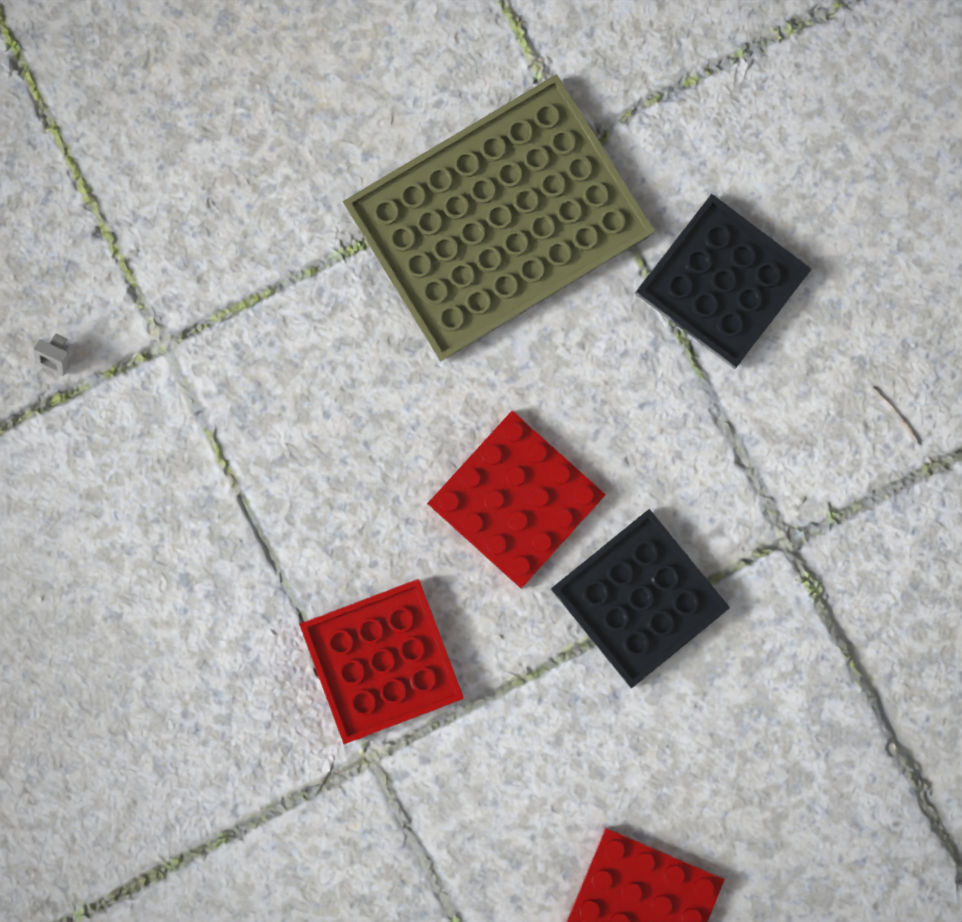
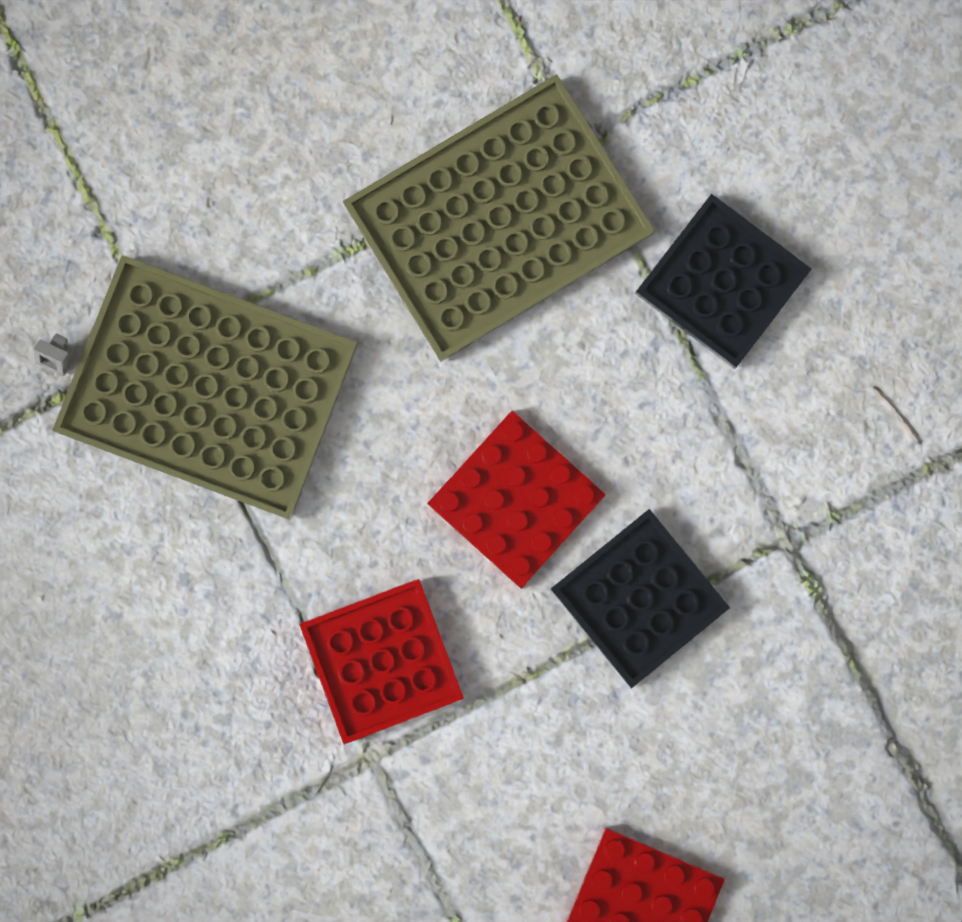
none -> olive plate [52,255,358,520]

